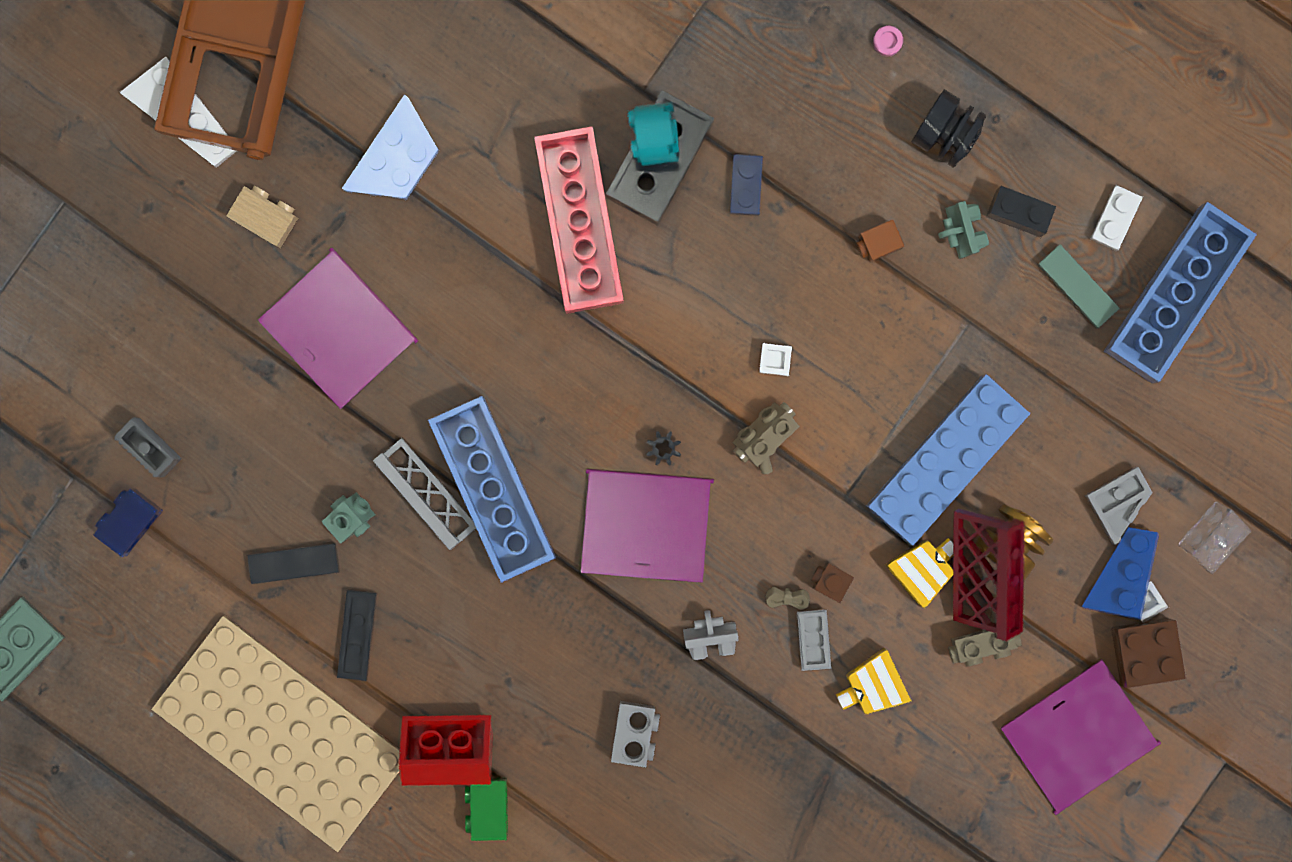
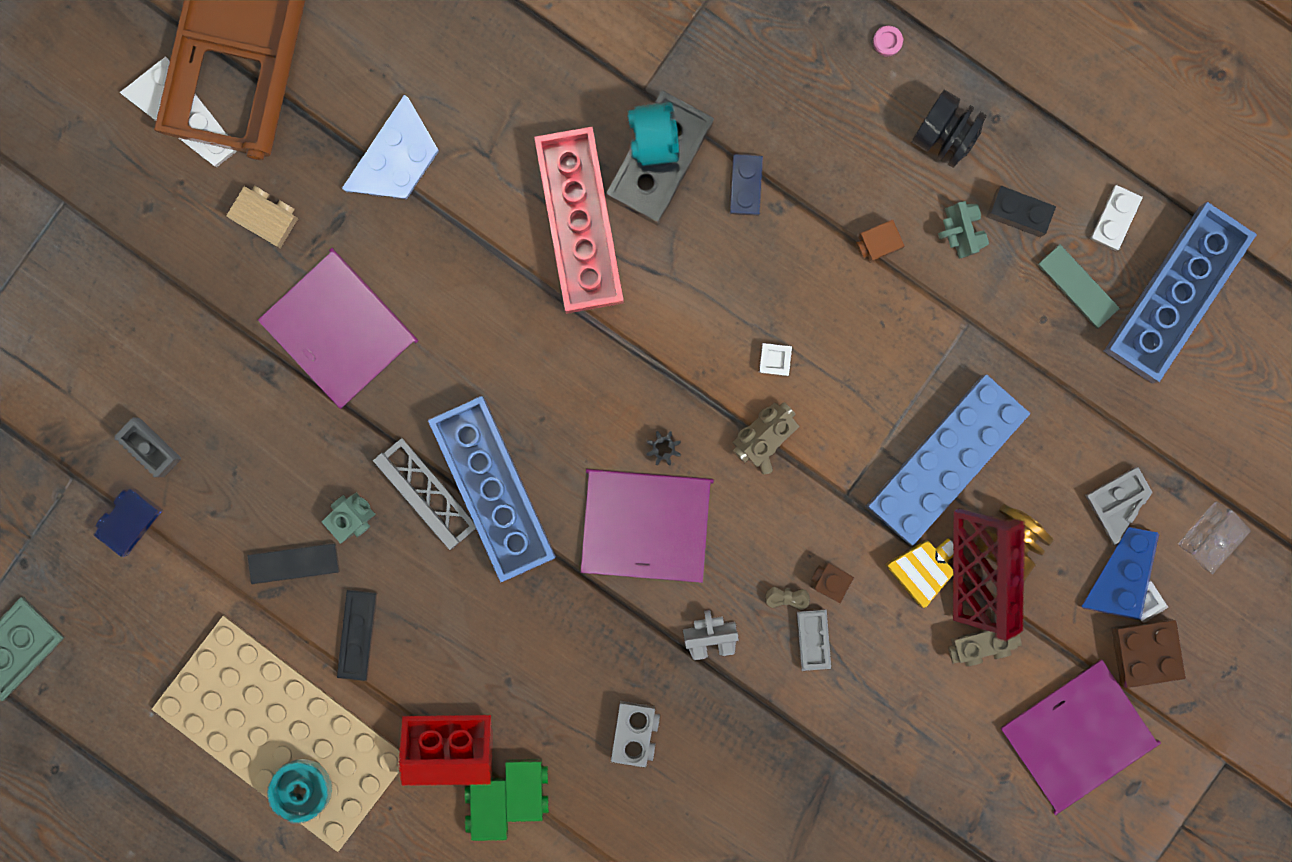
torso [836,648,911,714] -> none
none -> teal brick [268,759,332,823]
none -> green brick [506,759,549,822]

